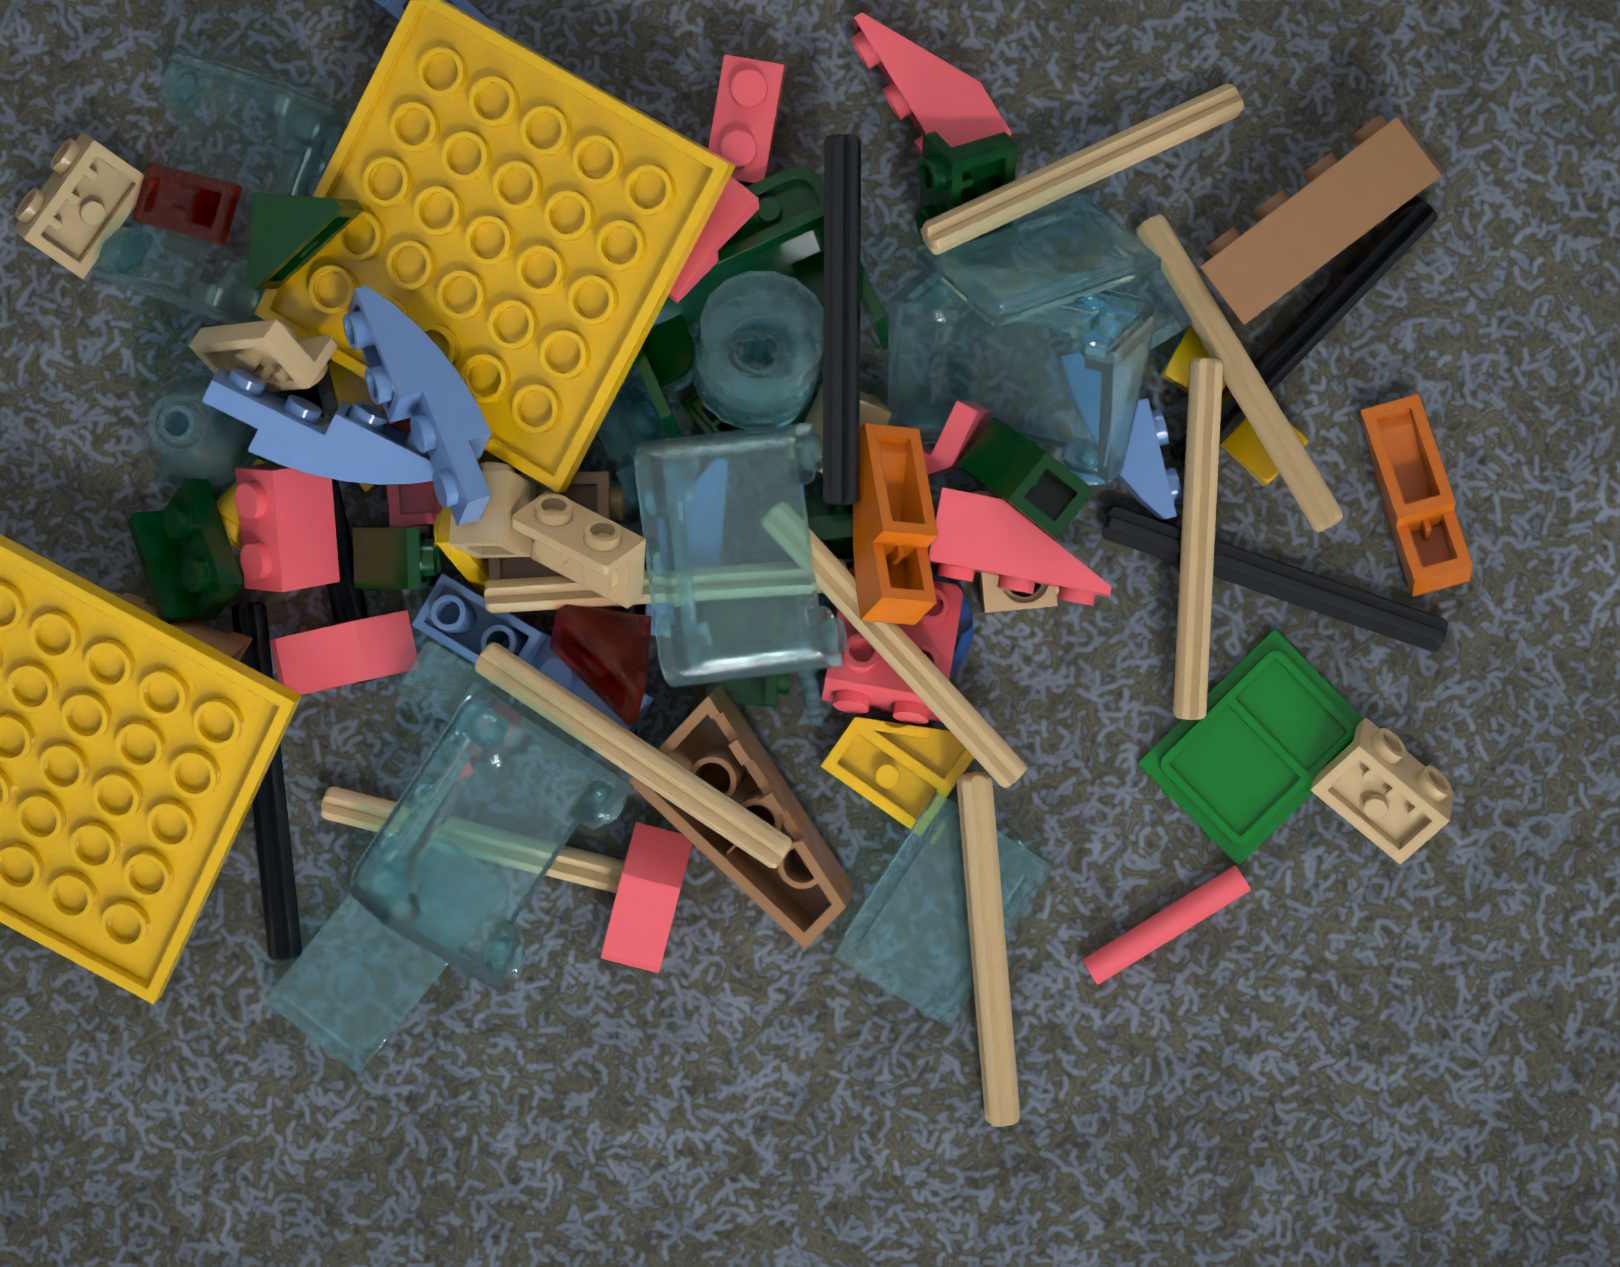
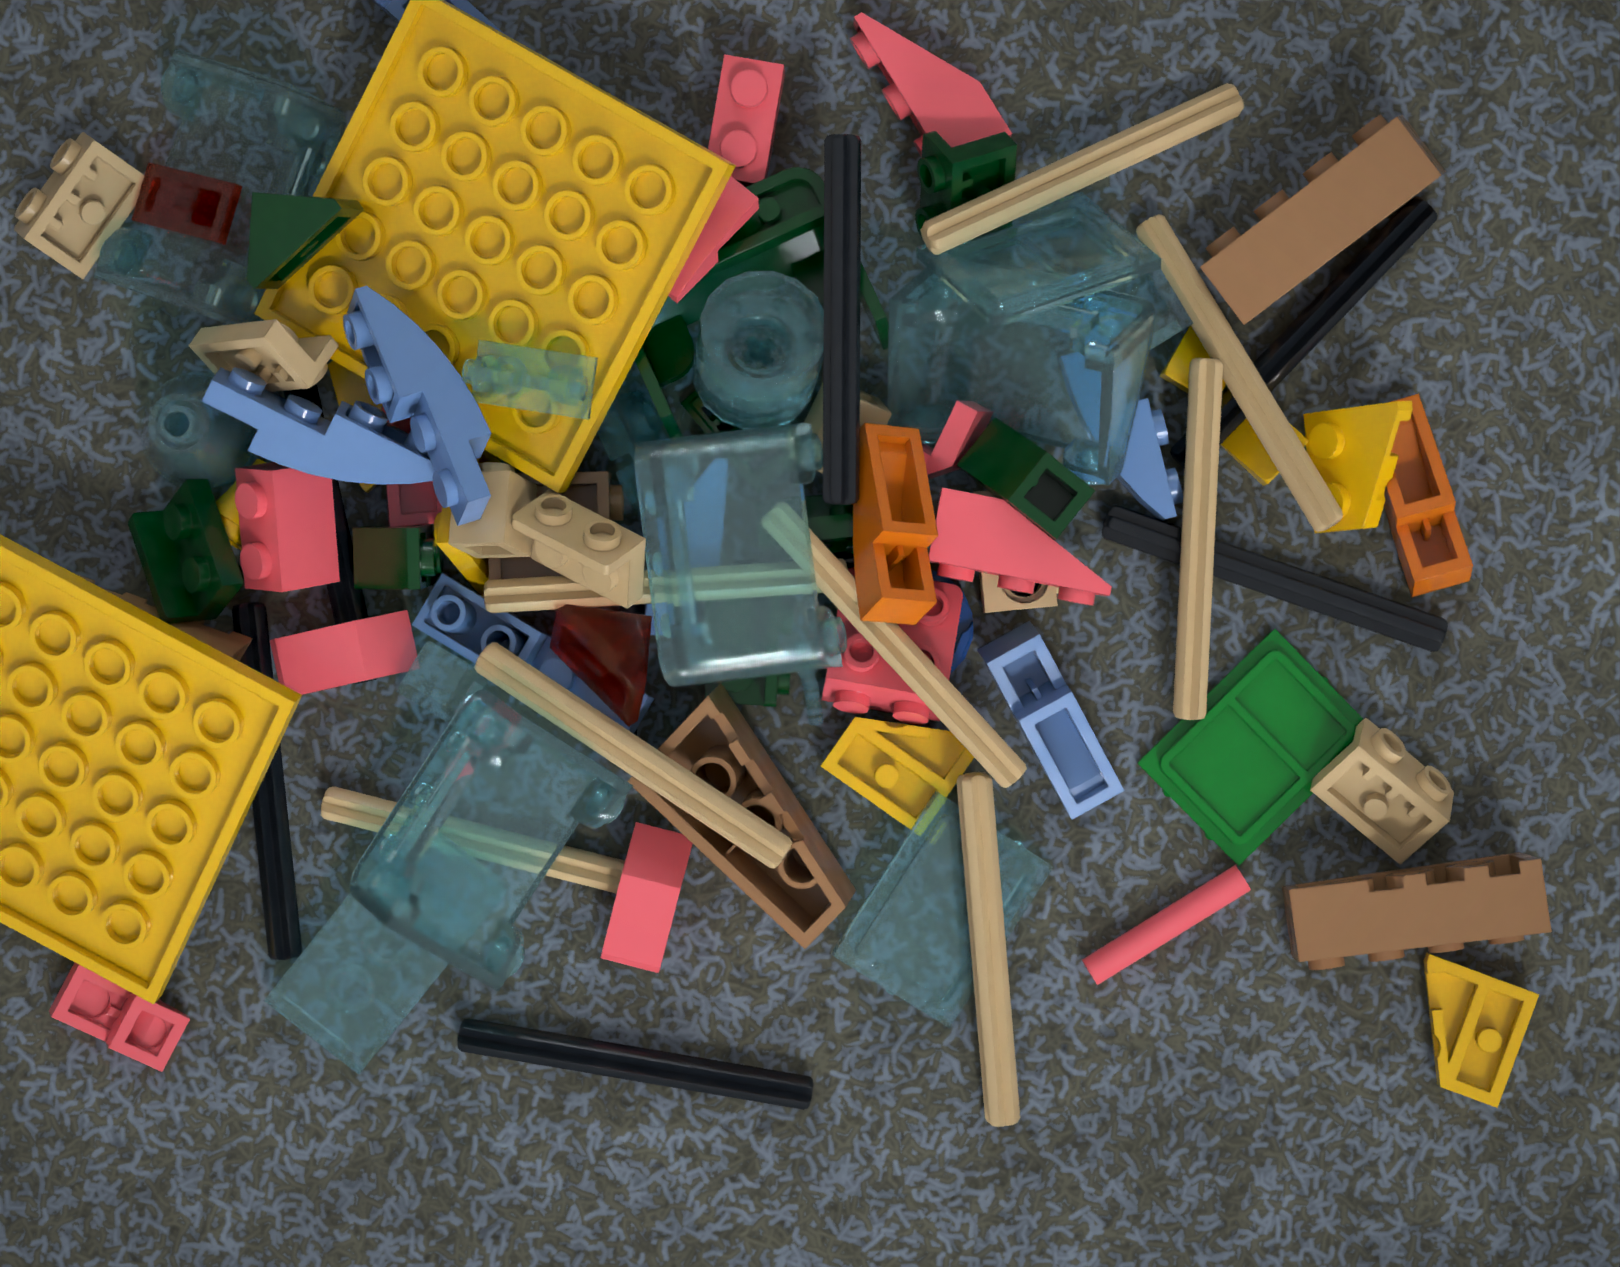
none -> coral slope [49,962,190,1072]
none -> black axle [457,1018,814,1110]
none -> clear light blue hinge [462,340,598,419]
none -> medium blue slope [977,621,1124,820]
none -> medium nougat wedge [1282,852,1552,970]
none -> yellow wing [1303,401,1413,534]
none -> yellow wing [1423,952,1539,1108]

